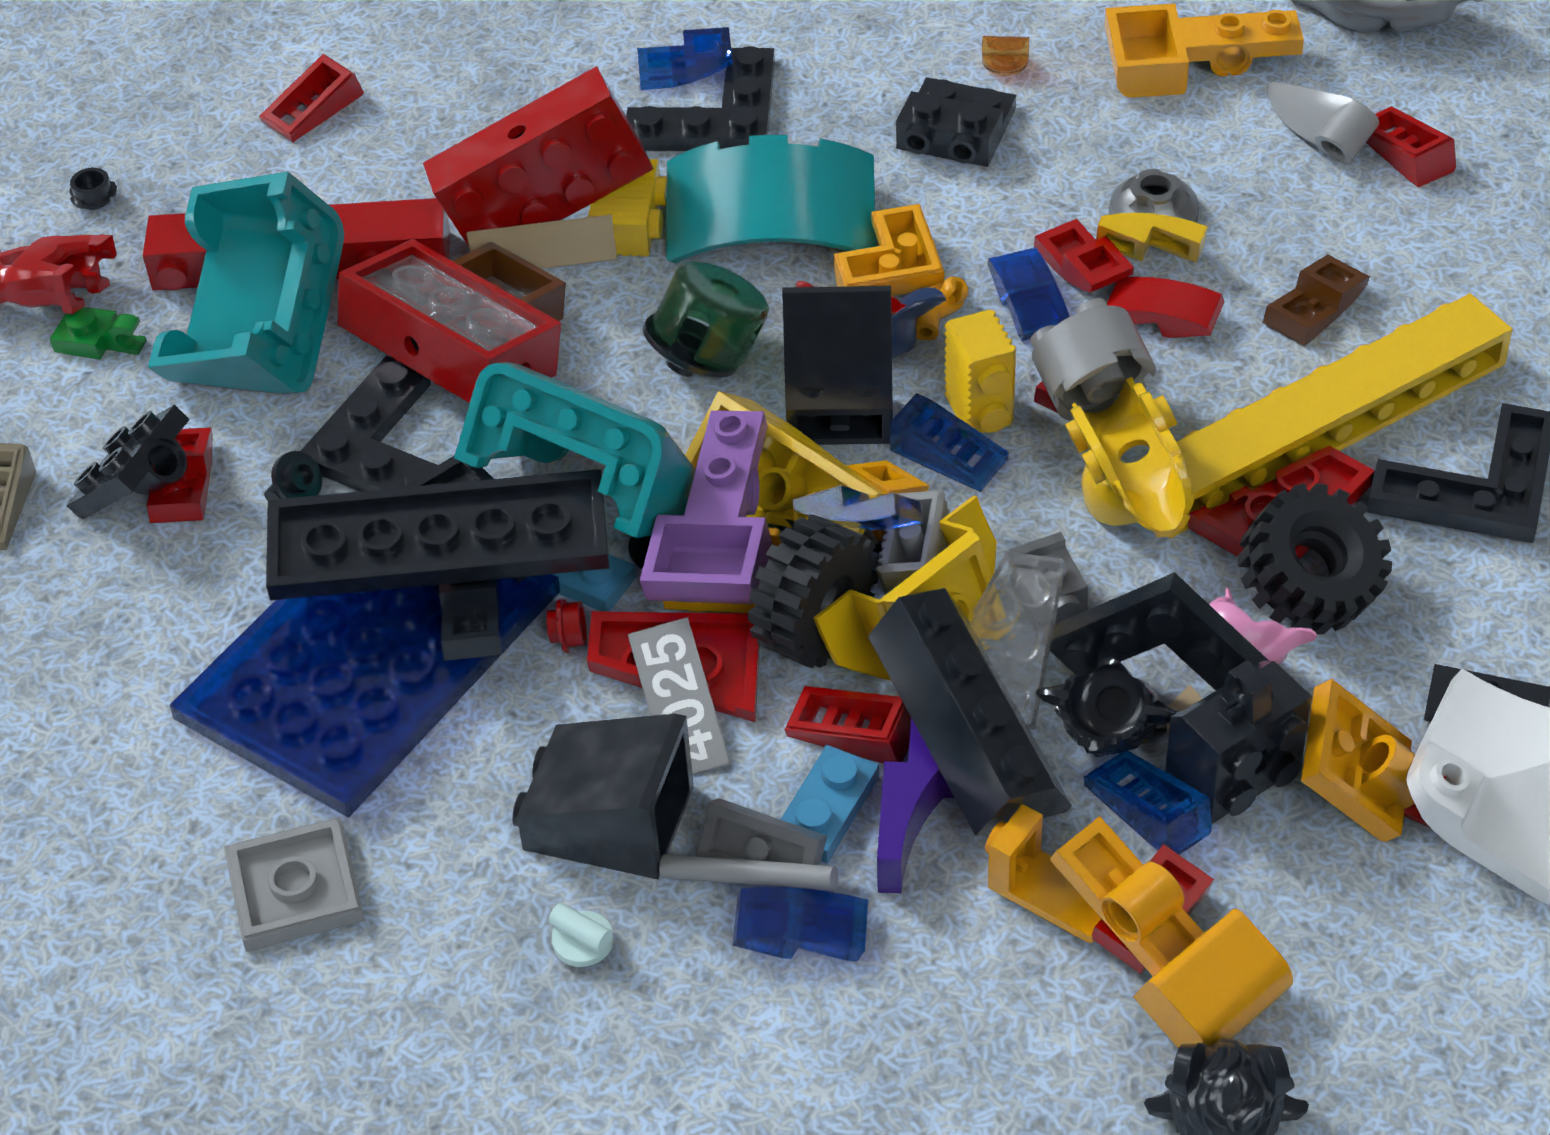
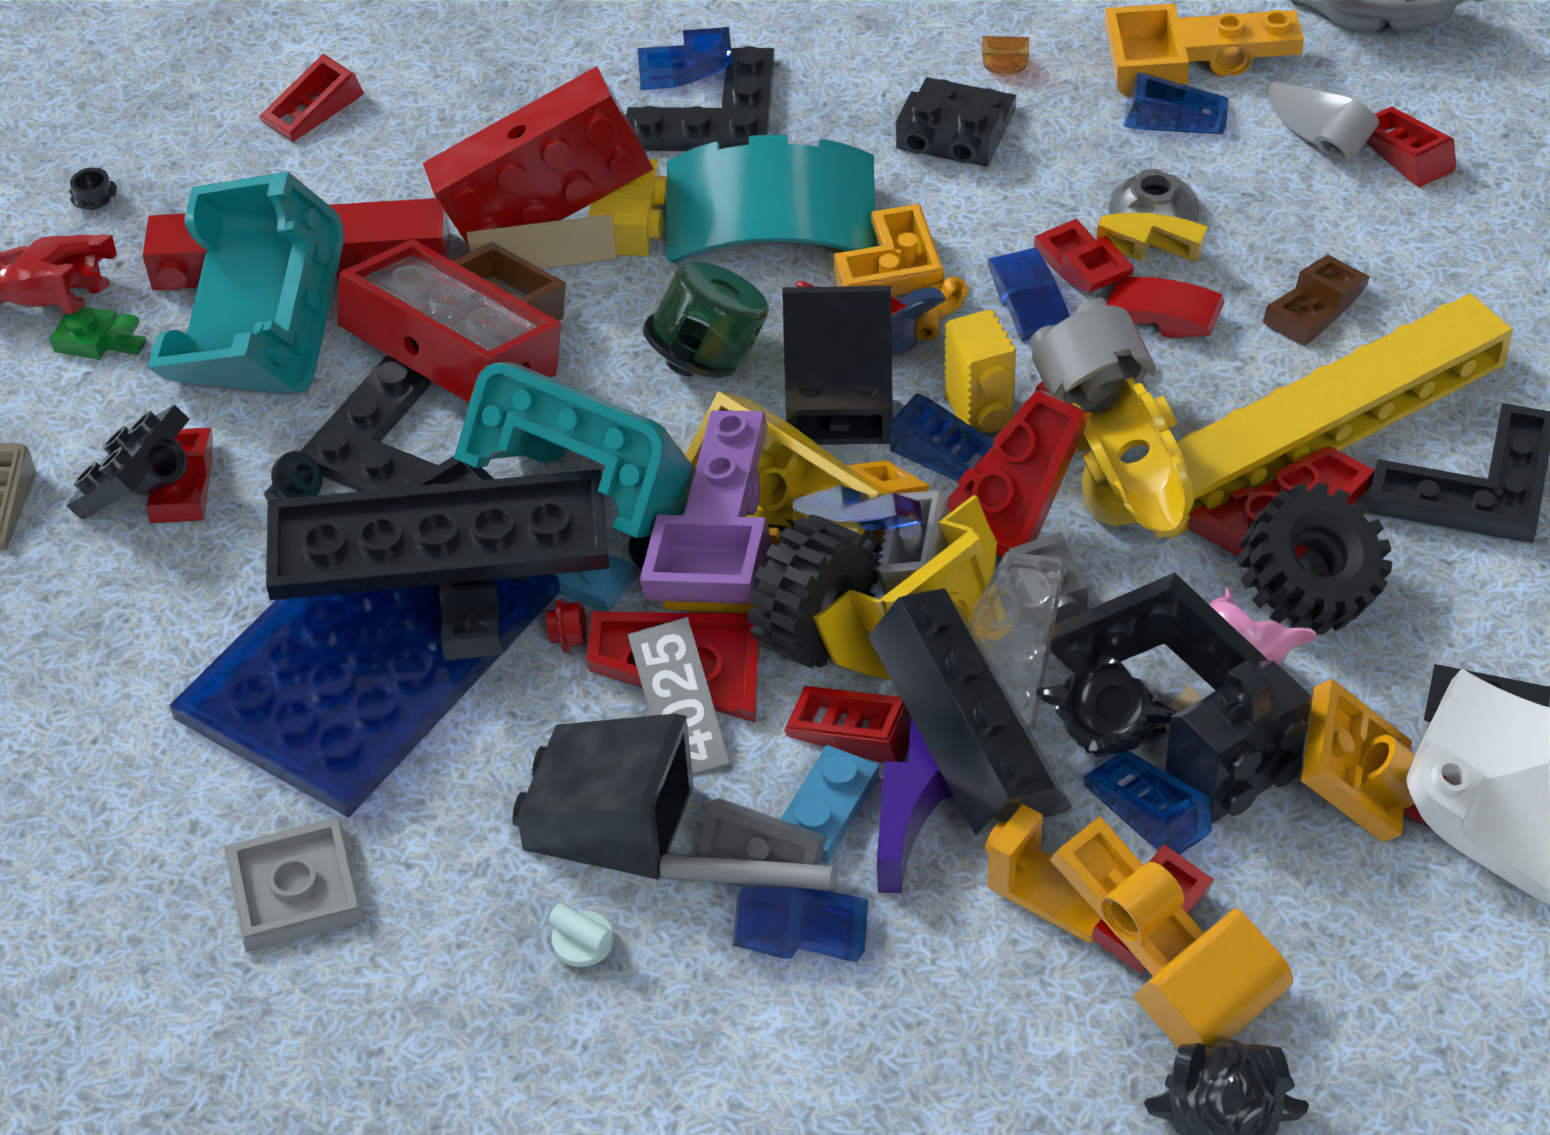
none -> red wing [946,390,1092,560]
none -> clear blue slope [1123,72,1229,134]

